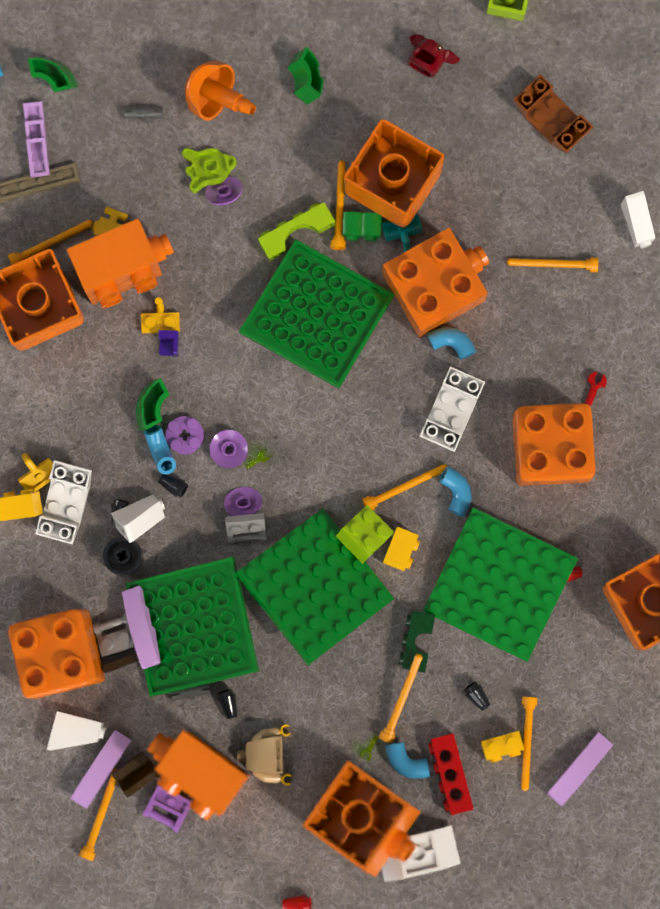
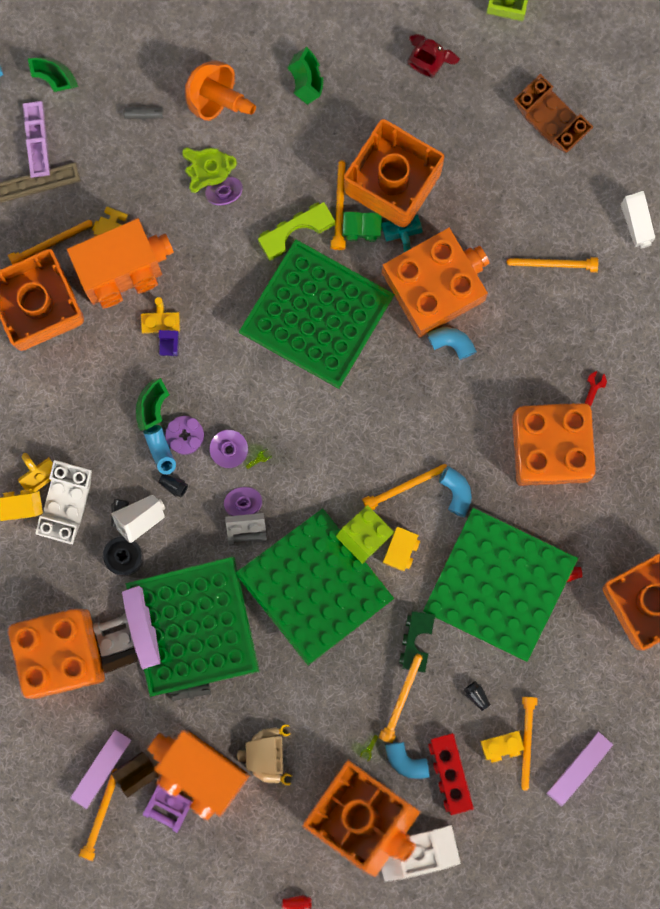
white slope [47,711,106,750] -> none
black cone [217,689,237,719] -> none
white slope [419,367,485,452] -> none

